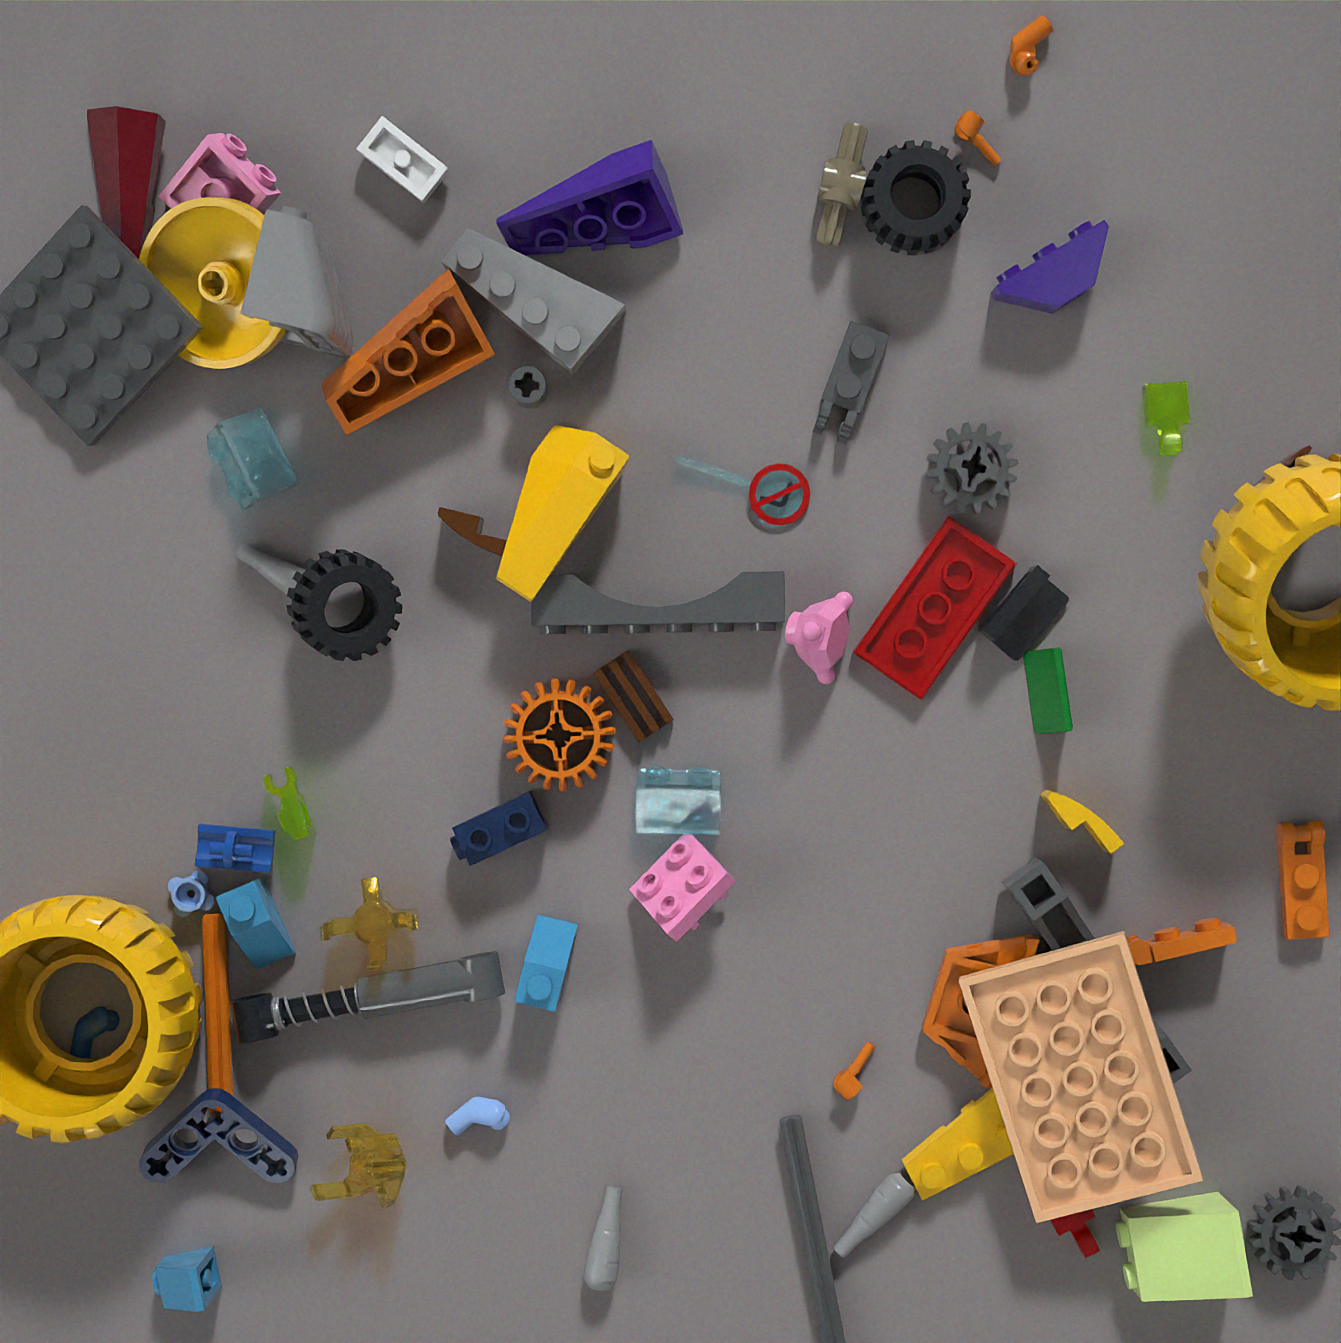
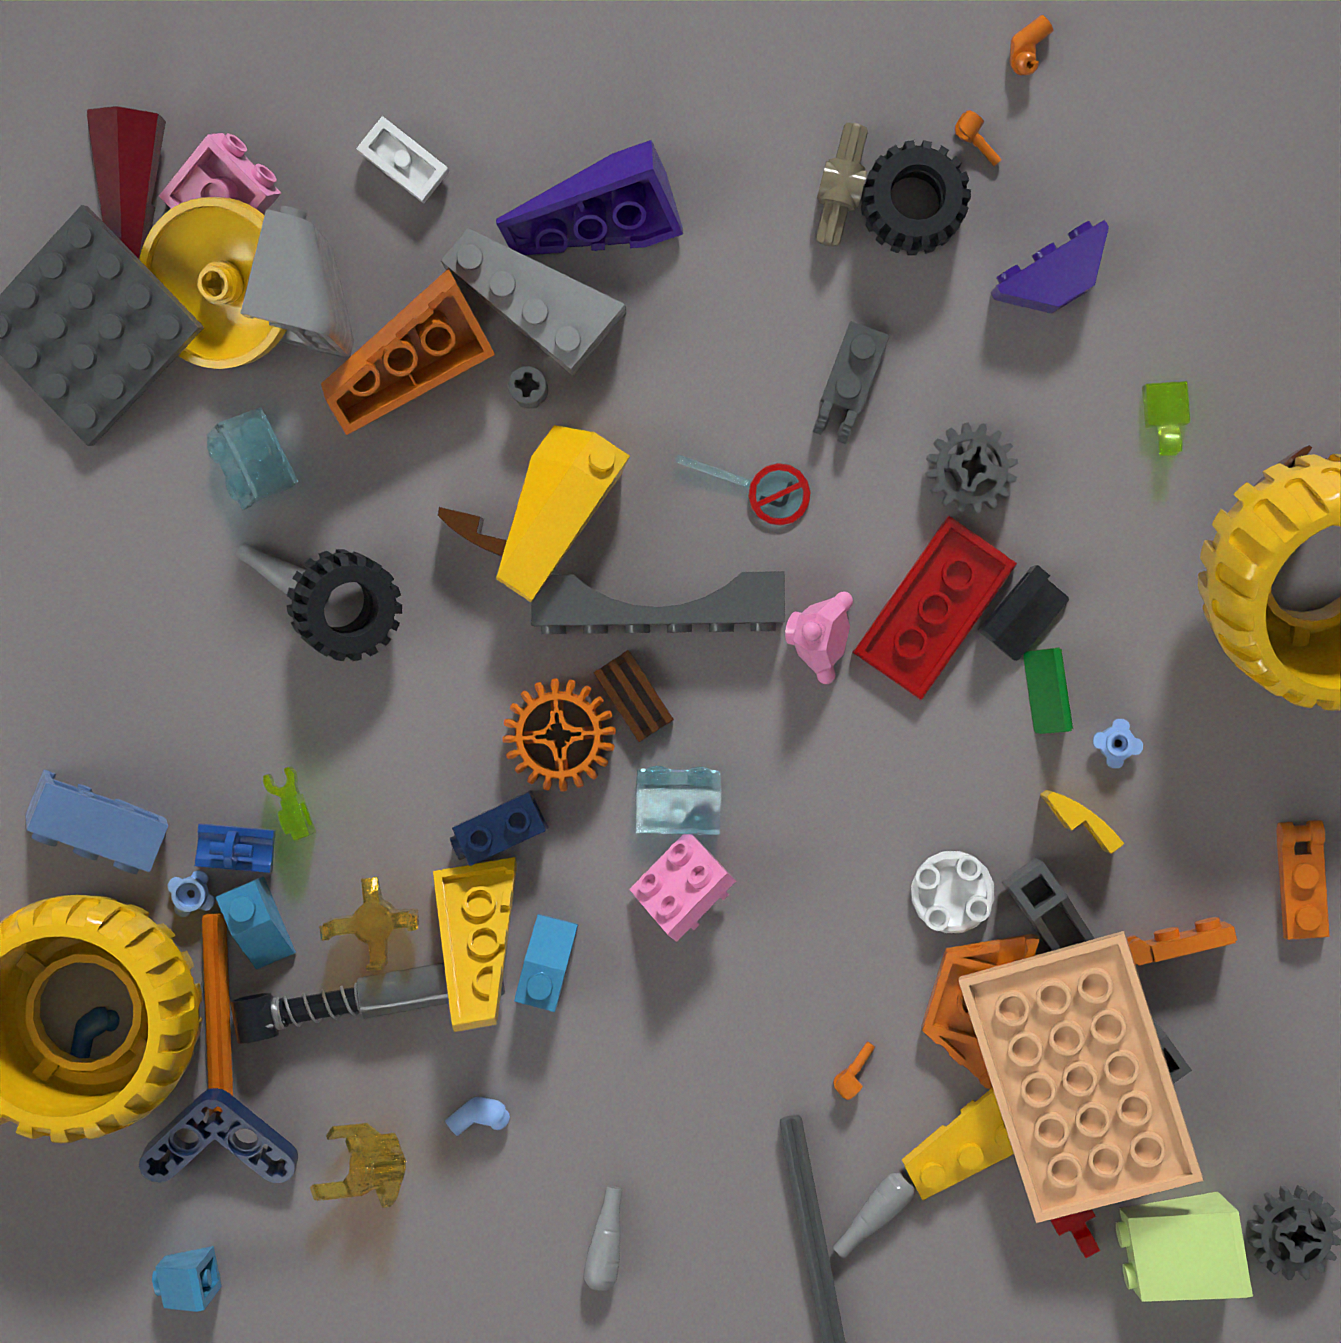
none -> medium blue wedge [25,769,169,874]
none -> yellow wing [433,857,517,1032]
none -> white dish [911,851,994,933]
none -> light blue plate [1093,719,1143,768]

